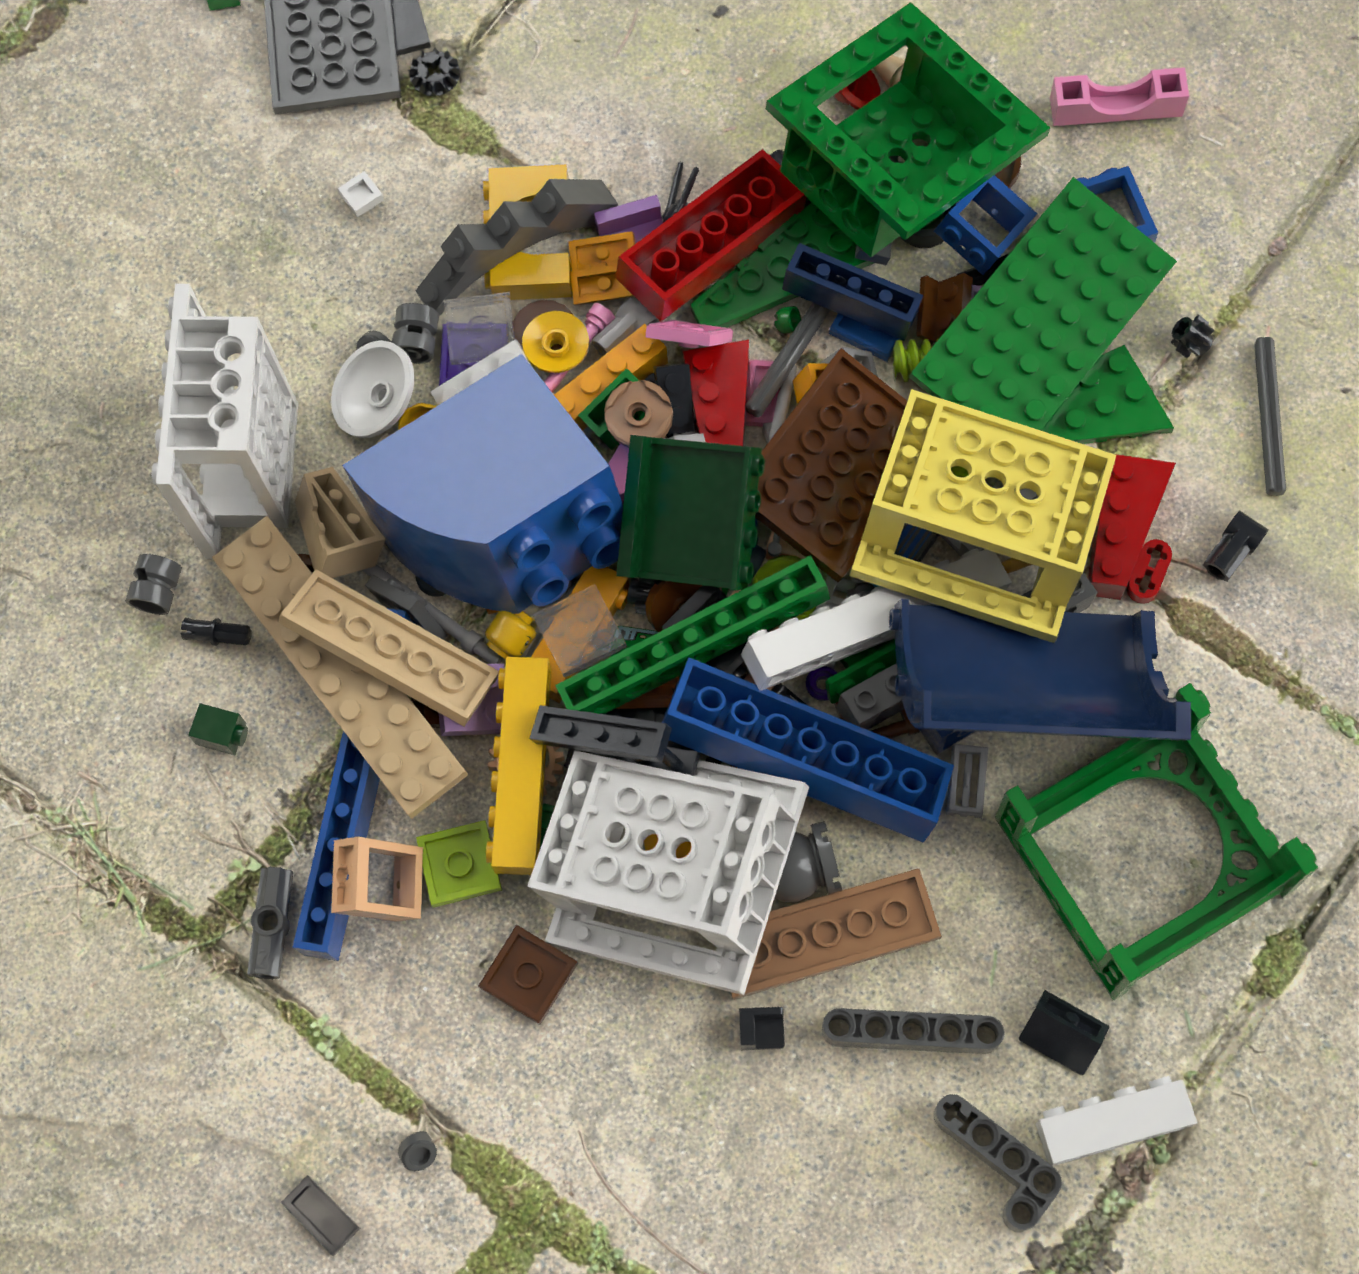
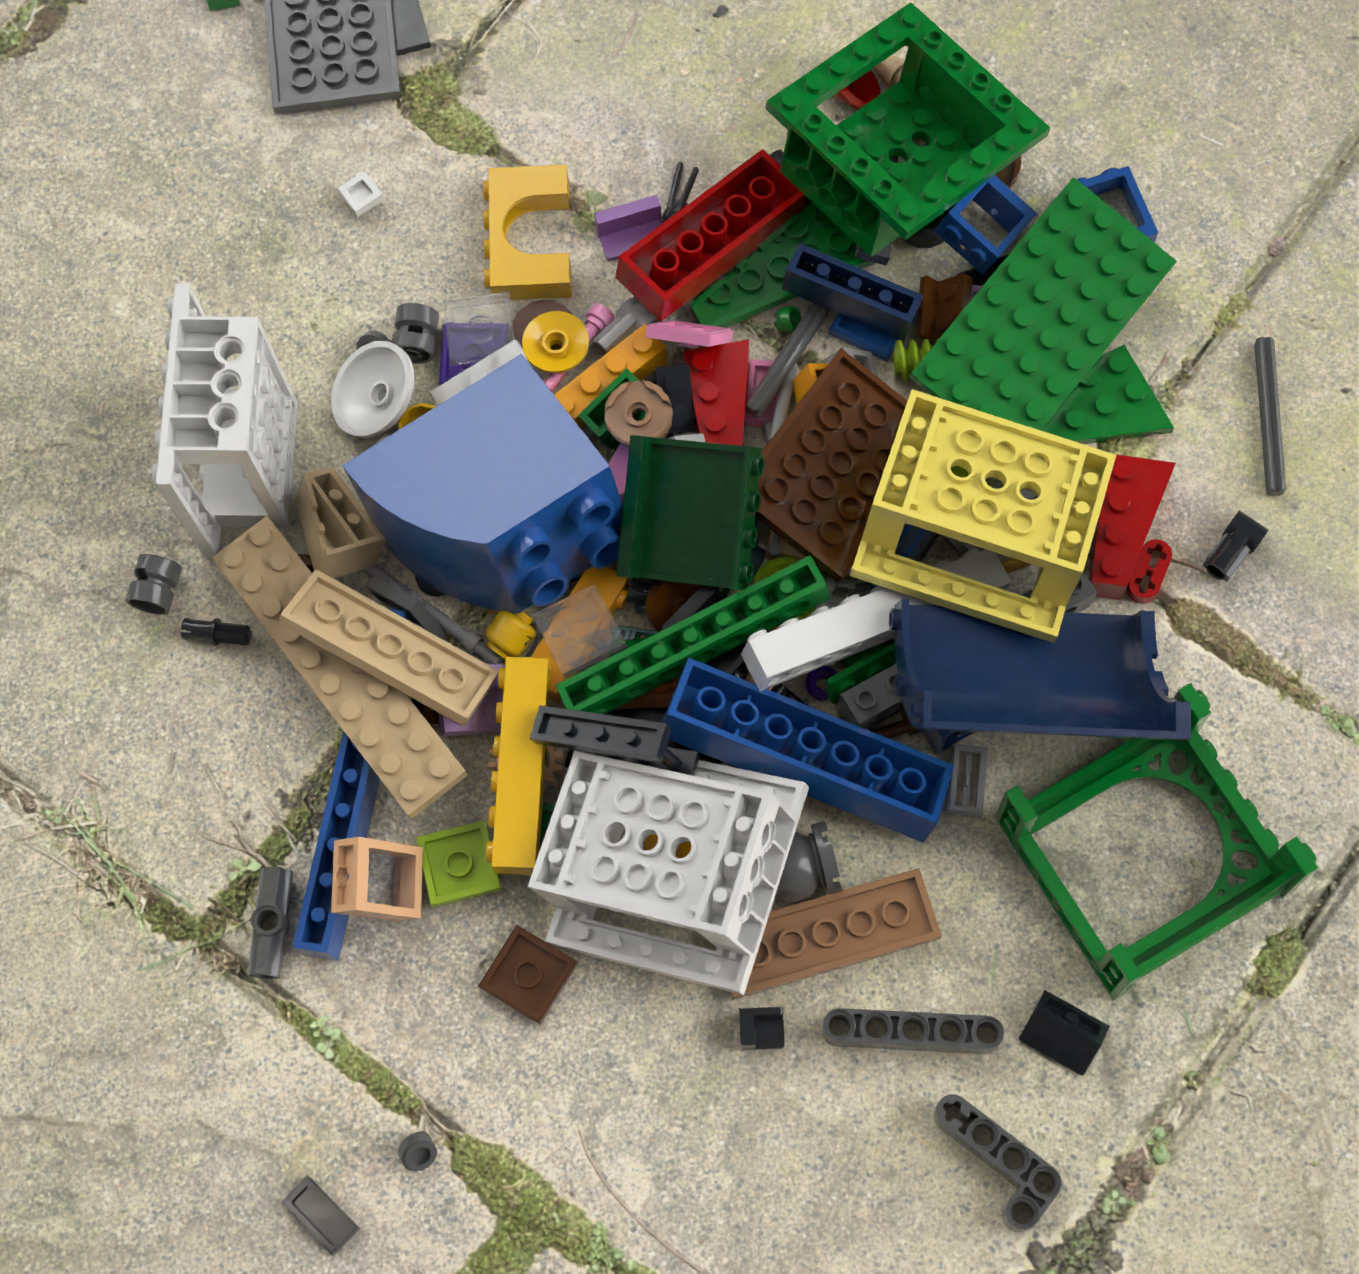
dark green brick [188,703,248,756] -> none
black gear [409,48,460,96] -> none
dark grey arch [415,179,618,315] -> none
light orange slope [568,231,636,305] -> none
white brick [1035,1076,1197,1166] -> none
bright pink arch [1050,68,1189,126] -> none
black gear [1171,314,1214,358] -> none

